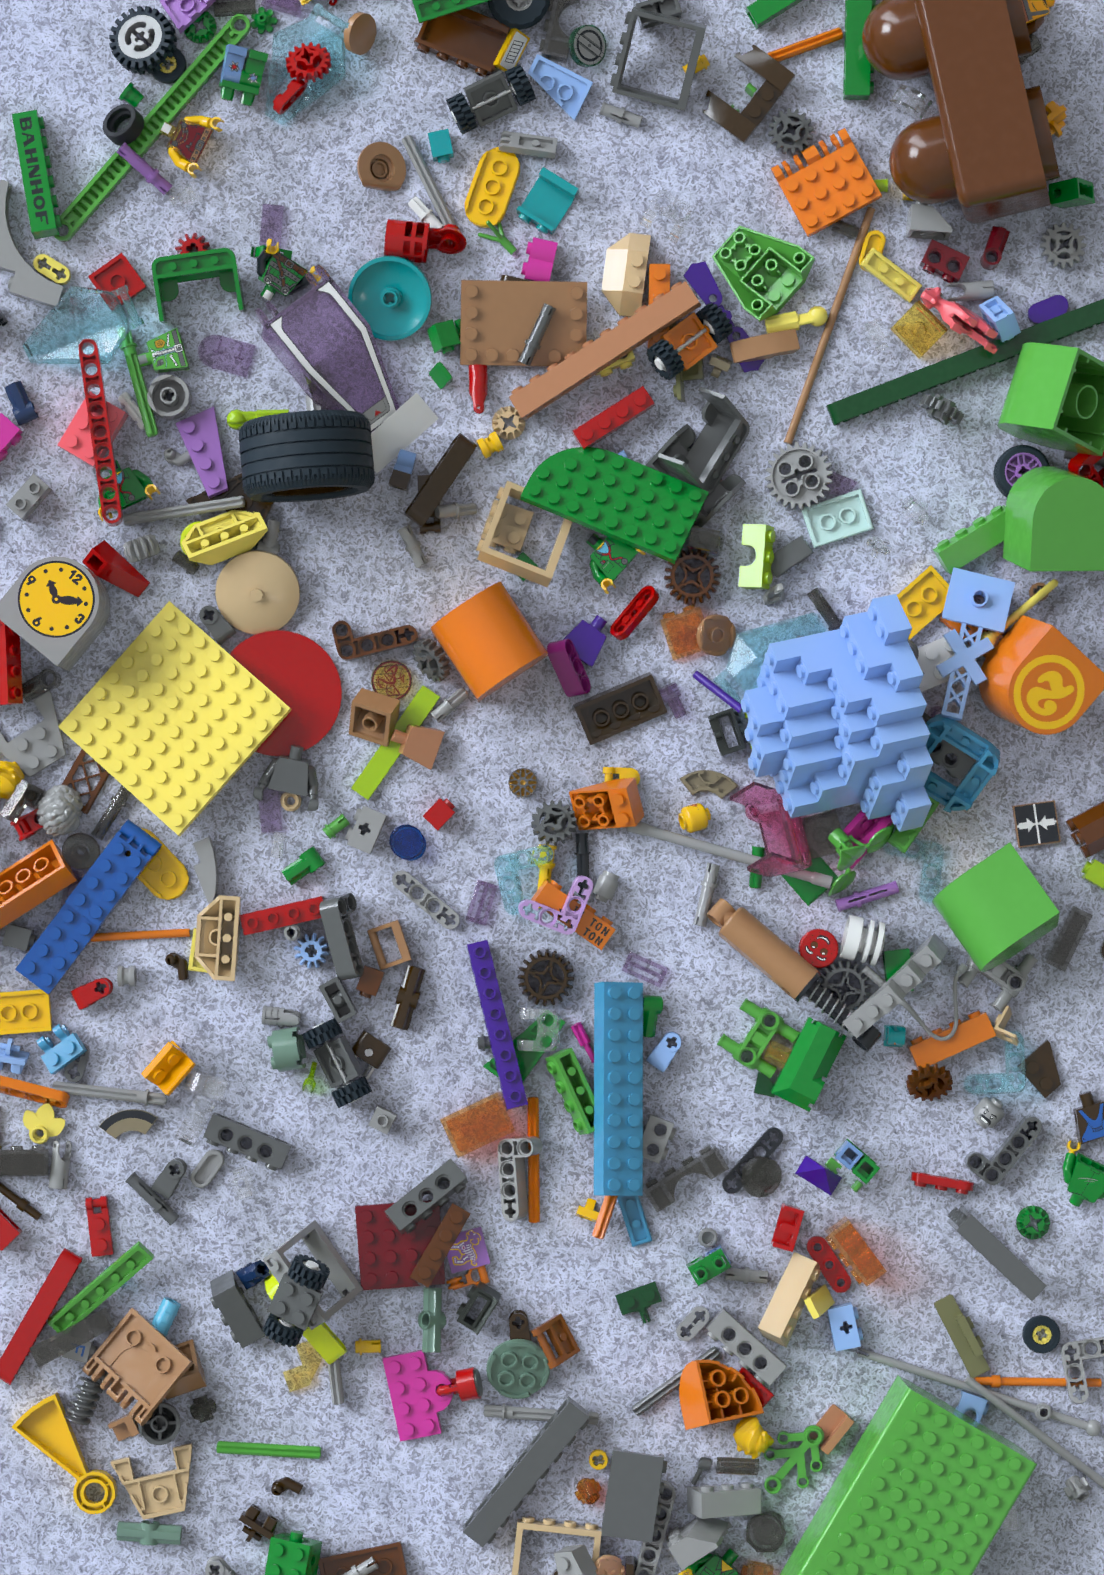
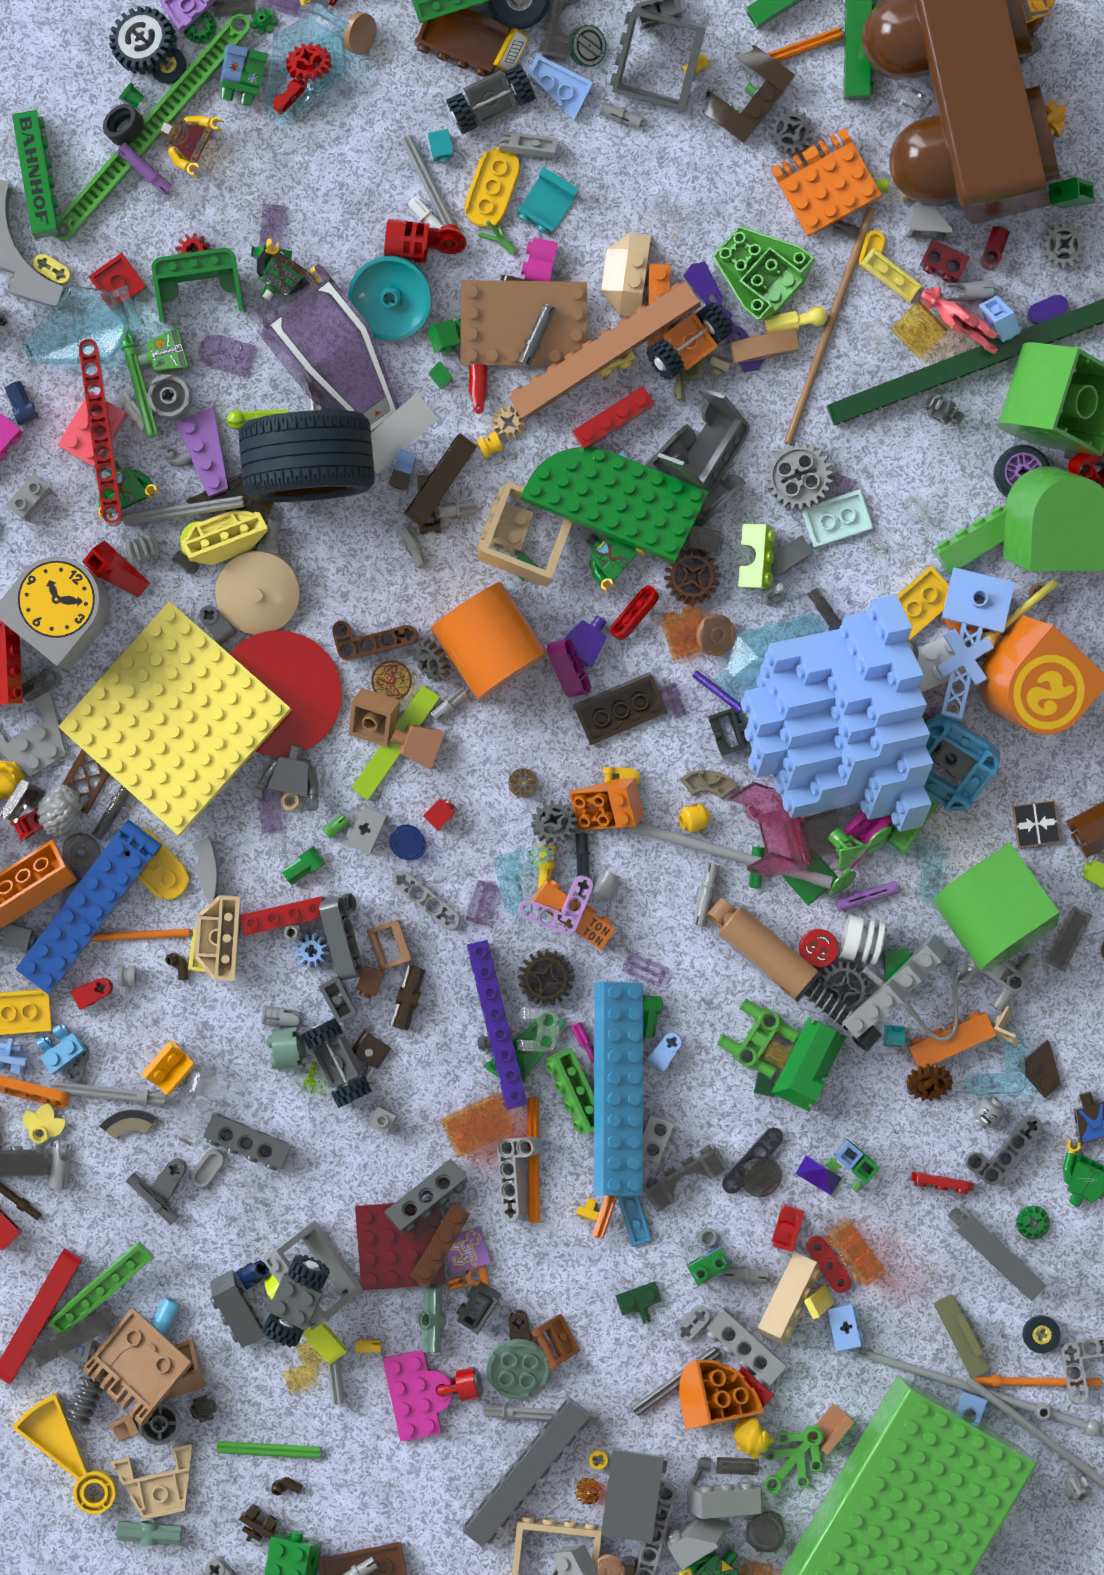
red plate [85,1195,114,1257] -> none
medium nougat hat [357,142,406,191] -> none

